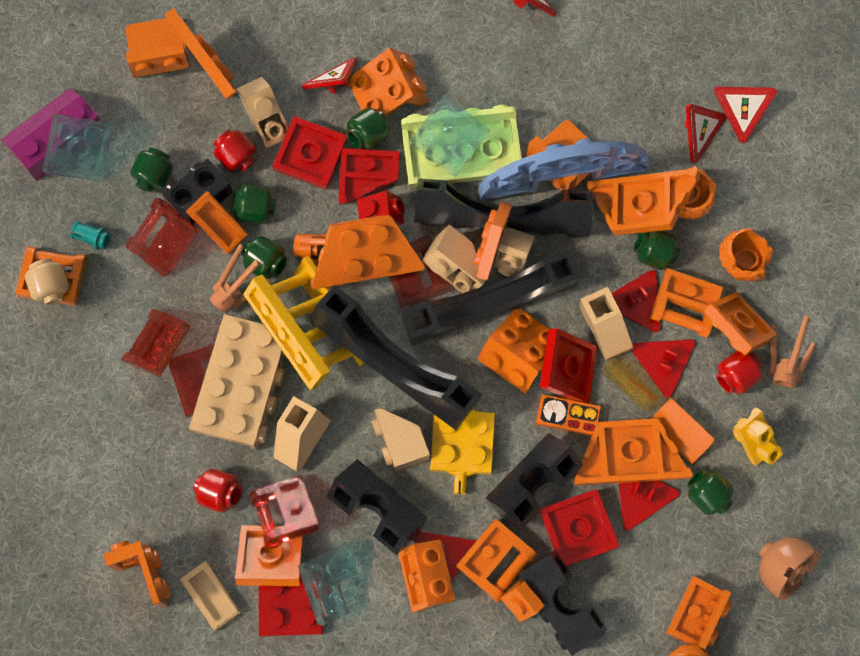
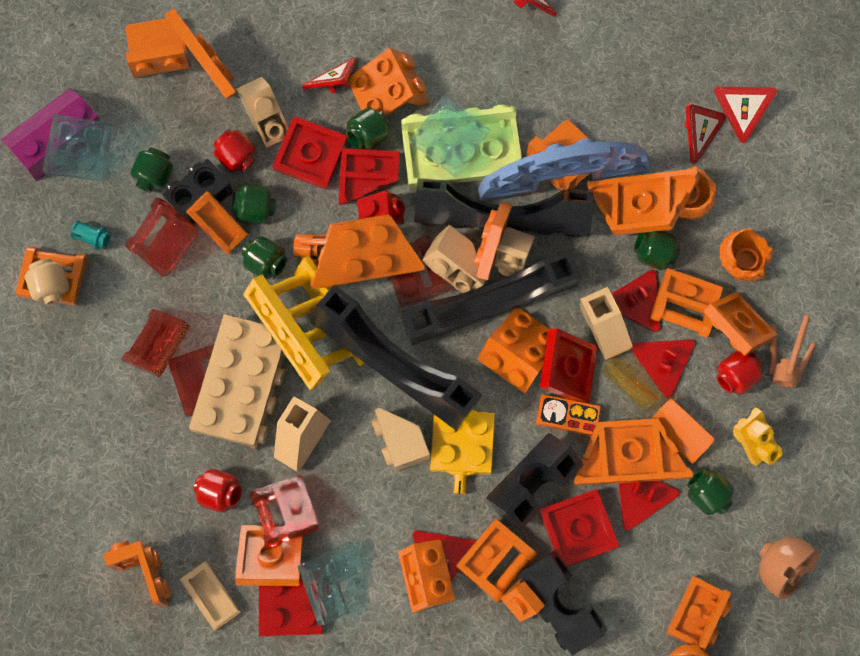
nougat plant [209,244,271,313] -> none
black arch [327,459,427,556] -> none

